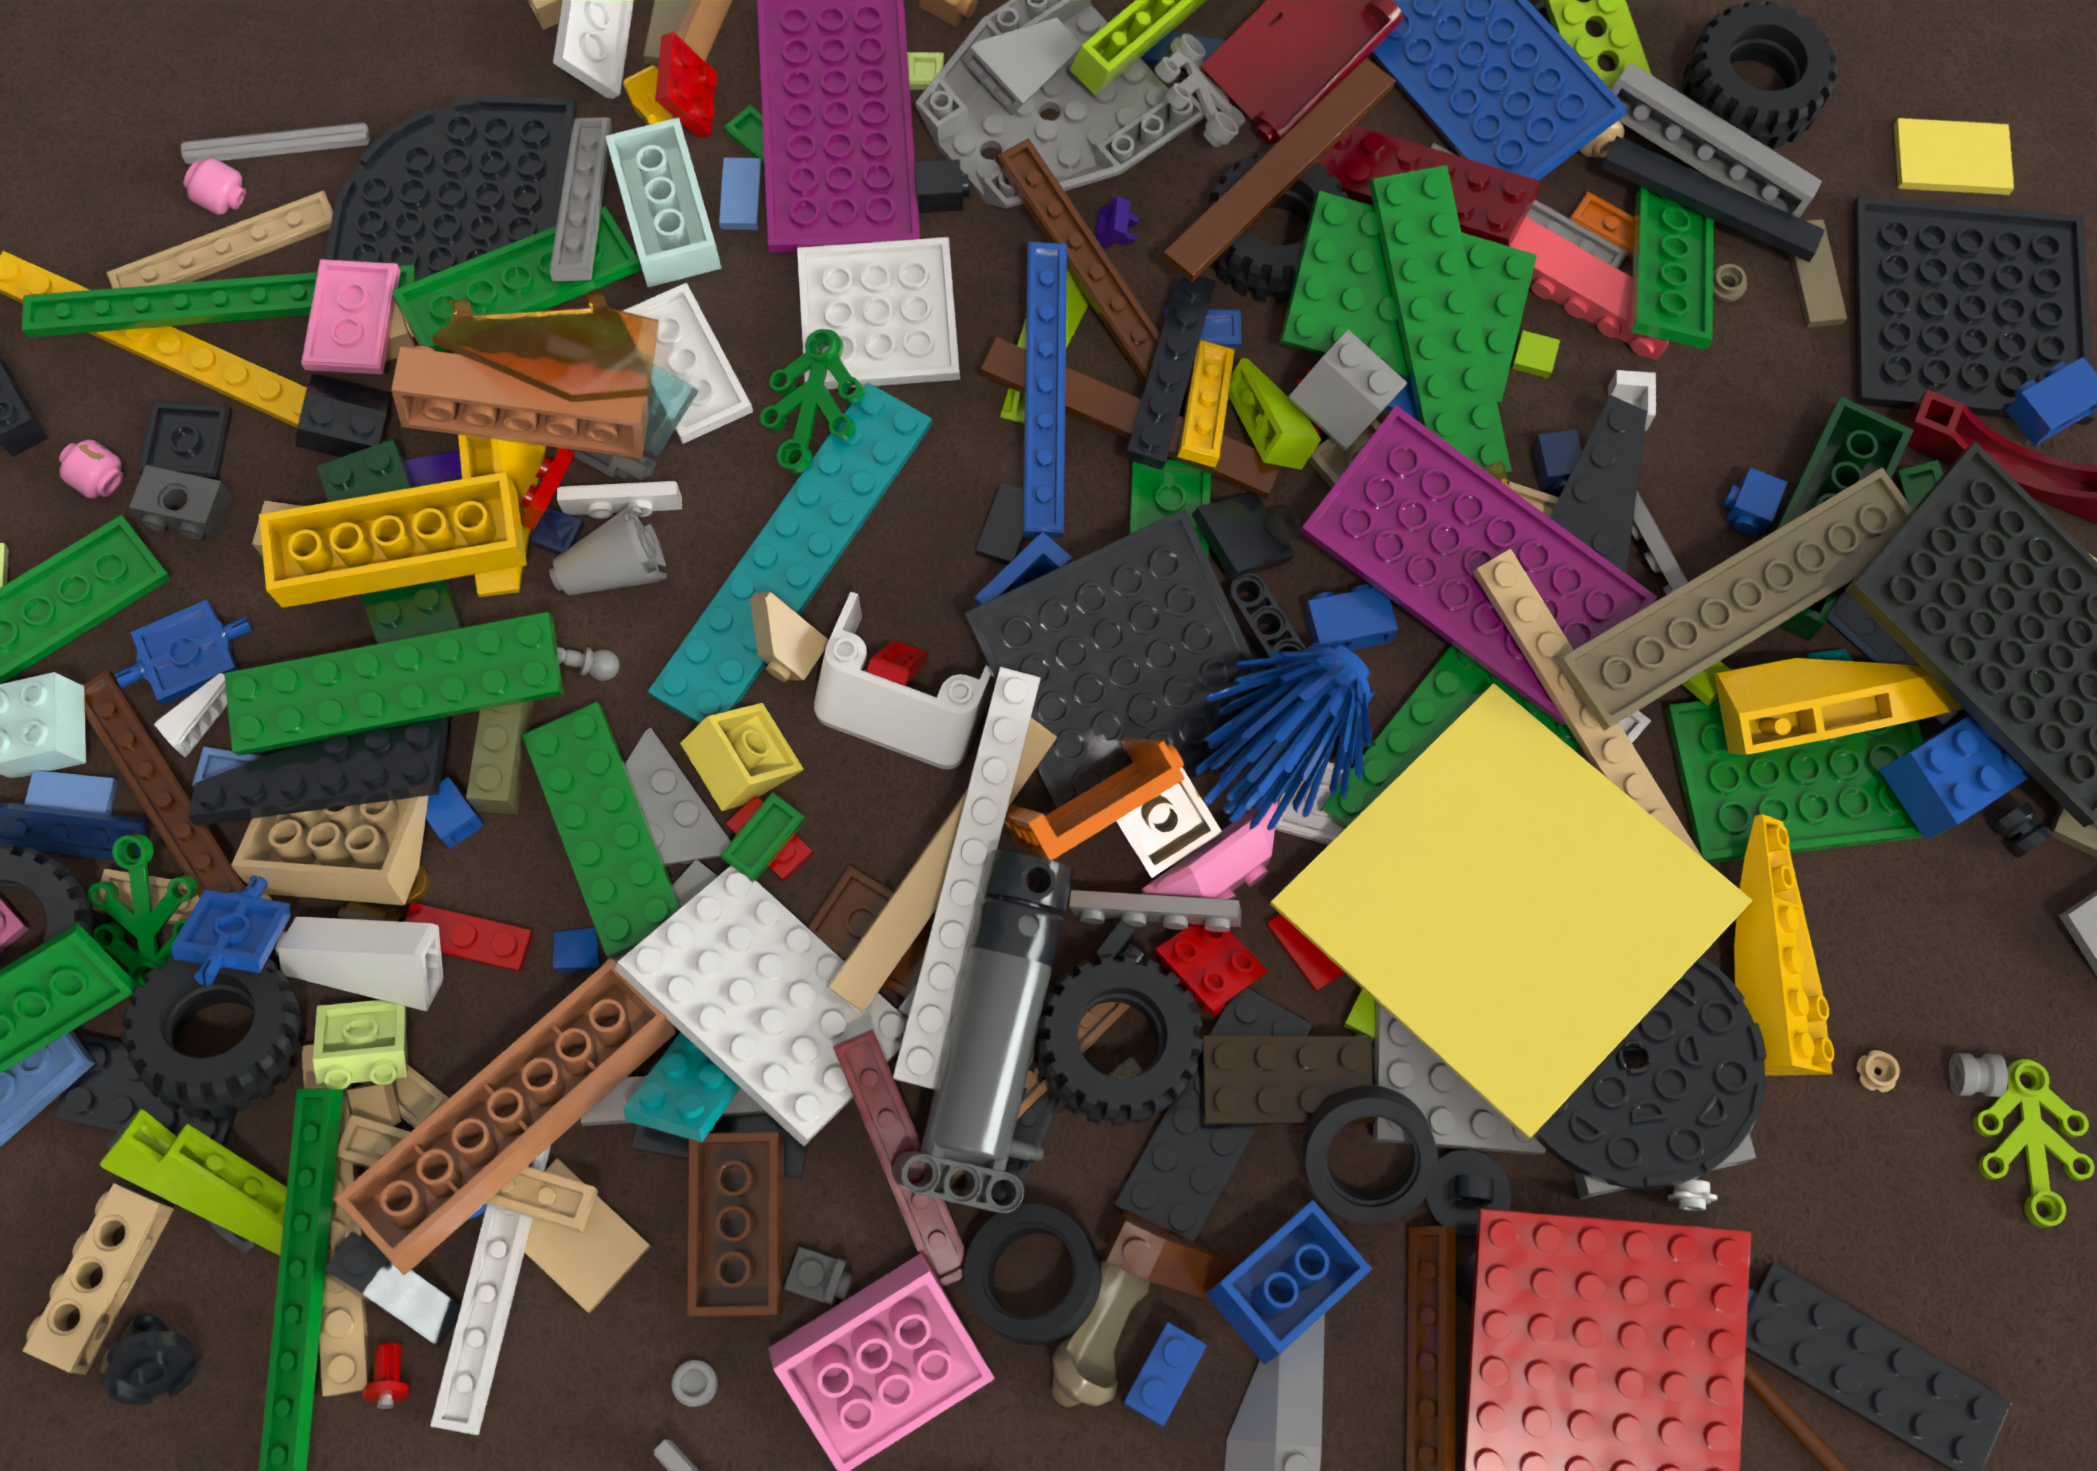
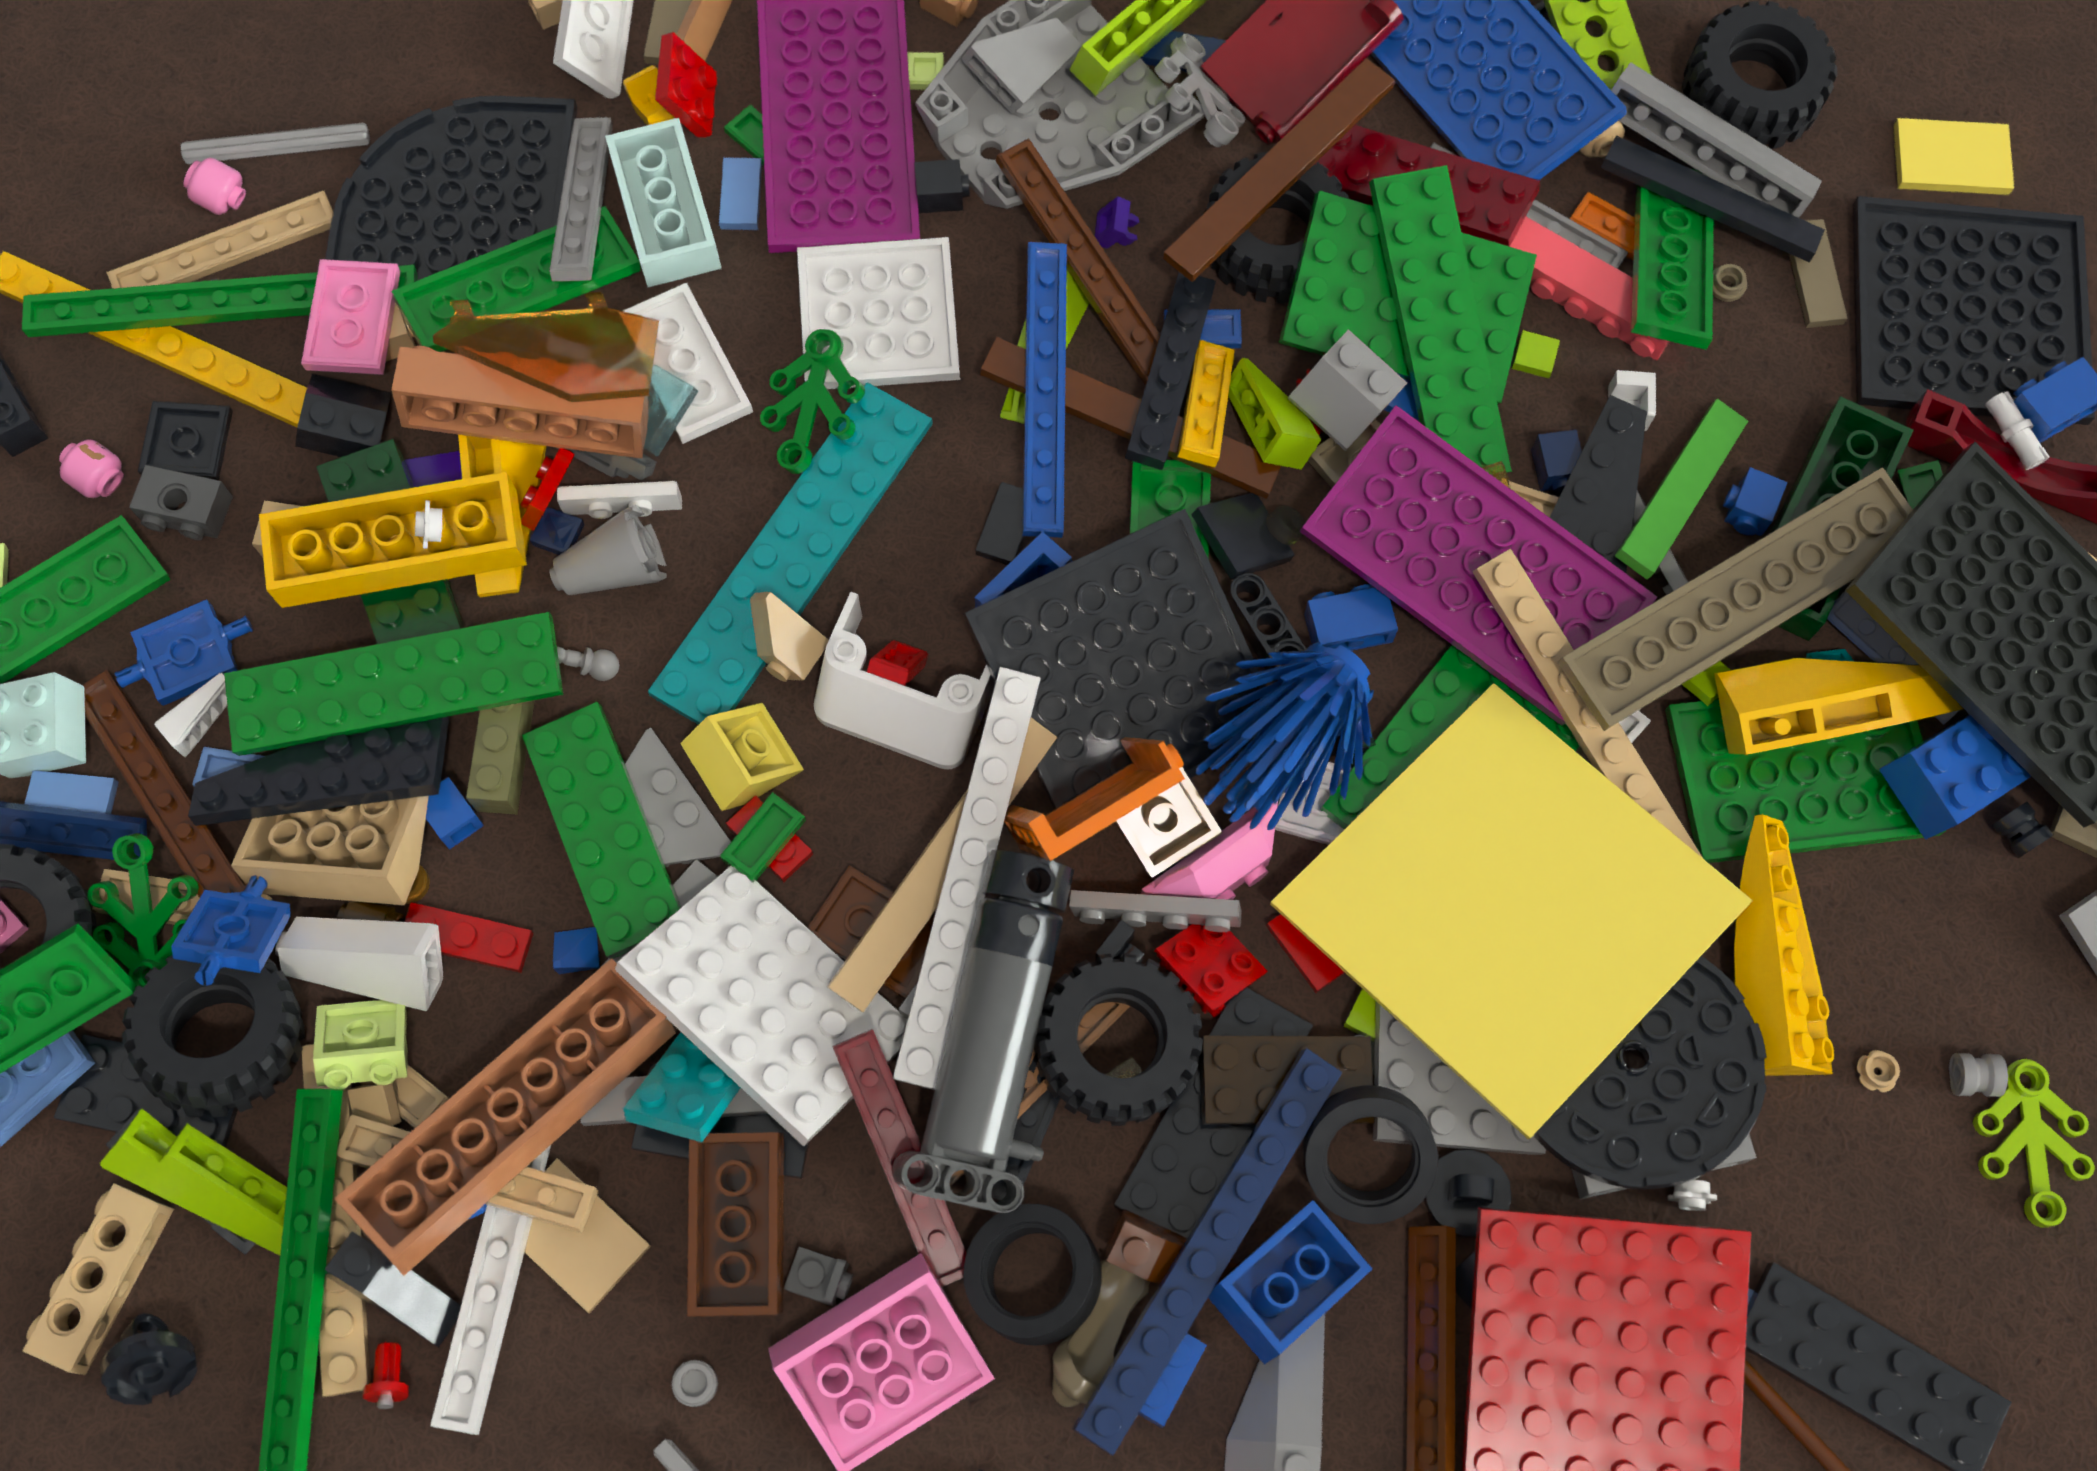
none -> white plate [415,500,442,549]
none -> dark blue plate [1072,1048,1342,1456]
none -> bright green tile [1615,398,1748,580]
none -> white pin [1984,391,2050,470]

